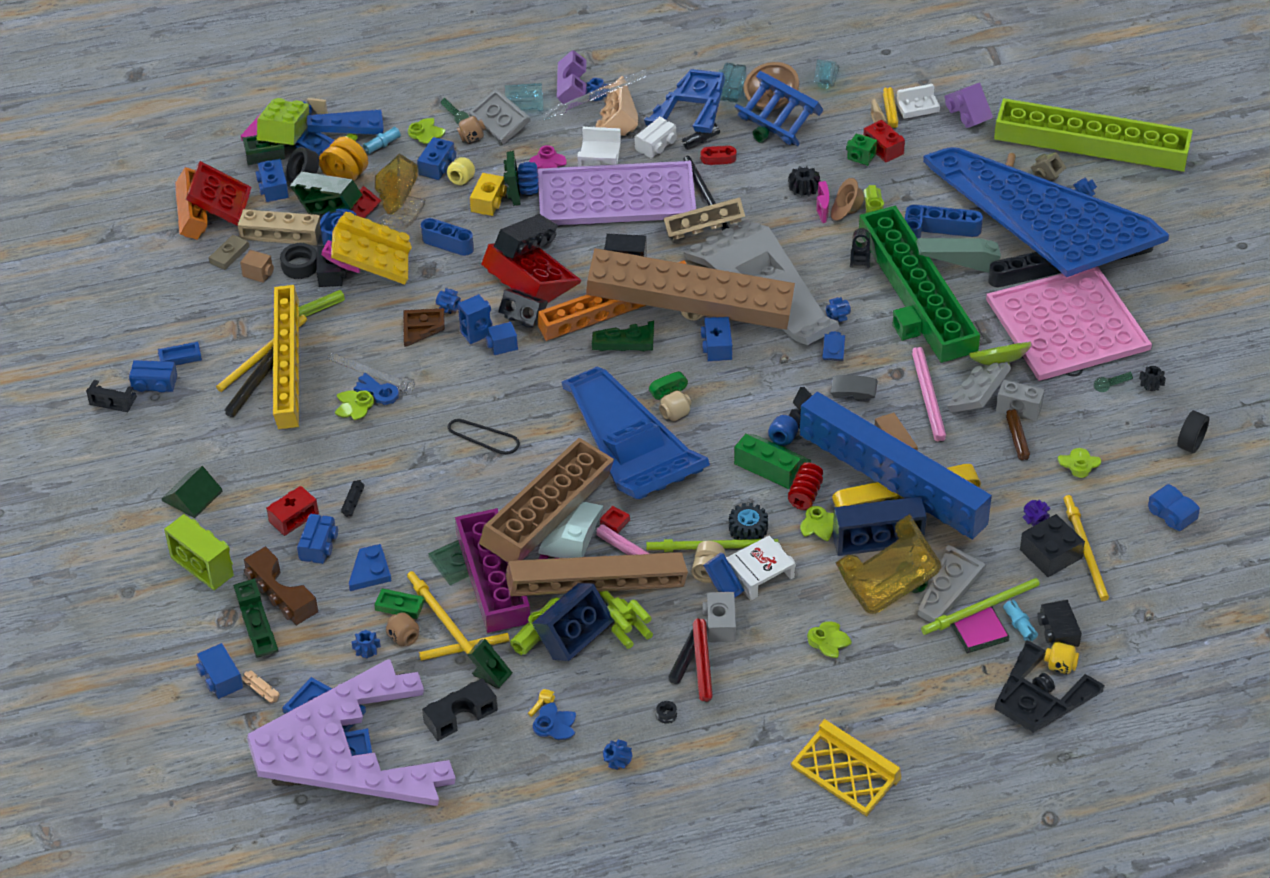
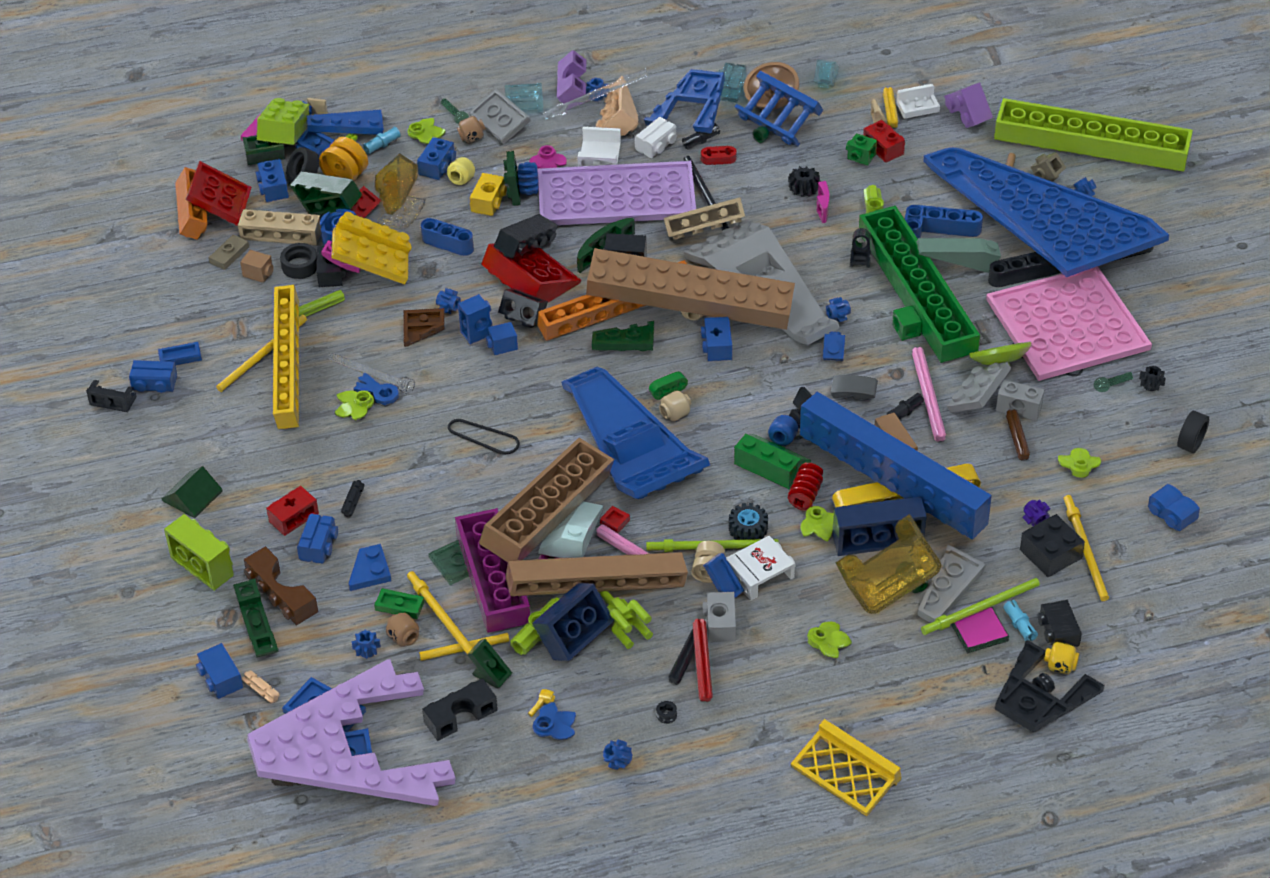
black axle [224,346,273,417] -> none
medium nougat piece [831,178,864,221] -> none
none -> dark green slope [577,217,635,273]
none -> black axle [887,393,924,420]

